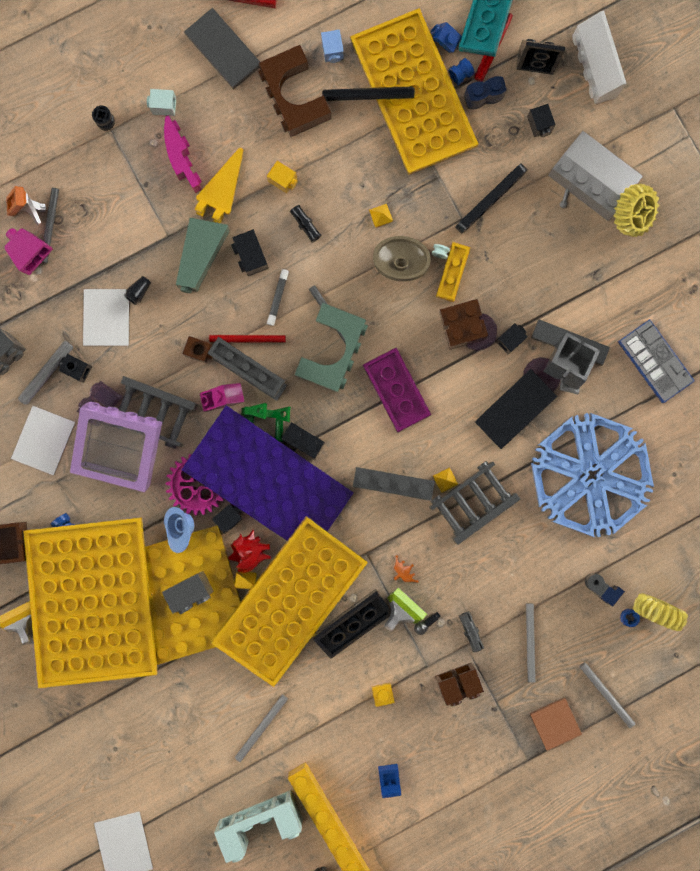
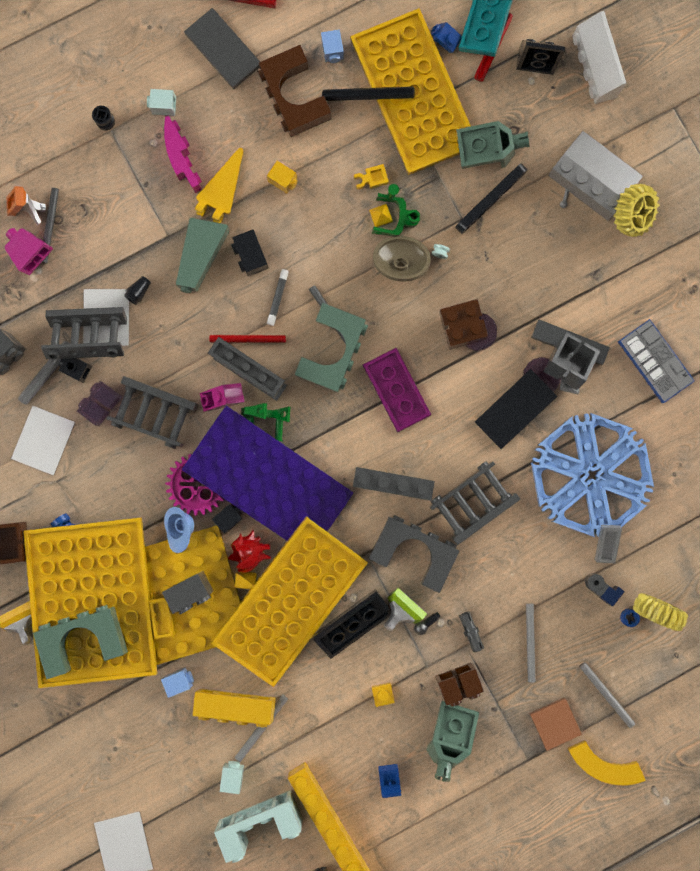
piece [70,402,162,492] -> none
reddish brown brick [182,336,213,364] -> none
black brick [281,422,325,460] -> none
black pin [290,205,322,243] -> none
orange piece [394,555,419,583] -> none
yellow slope [433,467,458,493] -> none
yellow tile [436,242,471,302] -> none
blue wheel [448,58,475,85] -> none
dark blue brick [464,76,507,109] -> none
black brick [496,323,528,355] -> none
black brick [527,104,556,137] -> none
none -> sand green arch [33,605,128,679]
none -> dark grey fence [41,307,127,360]
none -> yellow plate [149,597,175,639]
none -> light blue brick [161,667,194,698]
none -> yellow brick [193,689,276,728]
none -> light aqua brick [220,761,244,794]
none -> yellow plate [353,164,389,190]
none -> dark grey arch [369,515,460,593]
none -> green piece [372,184,420,236]
none -> sand green plate [426,701,479,782]
none -> sand green plate [456,121,530,169]
none -> yellow tile [567,740,646,786]
none -> light grey tile [595,525,622,563]

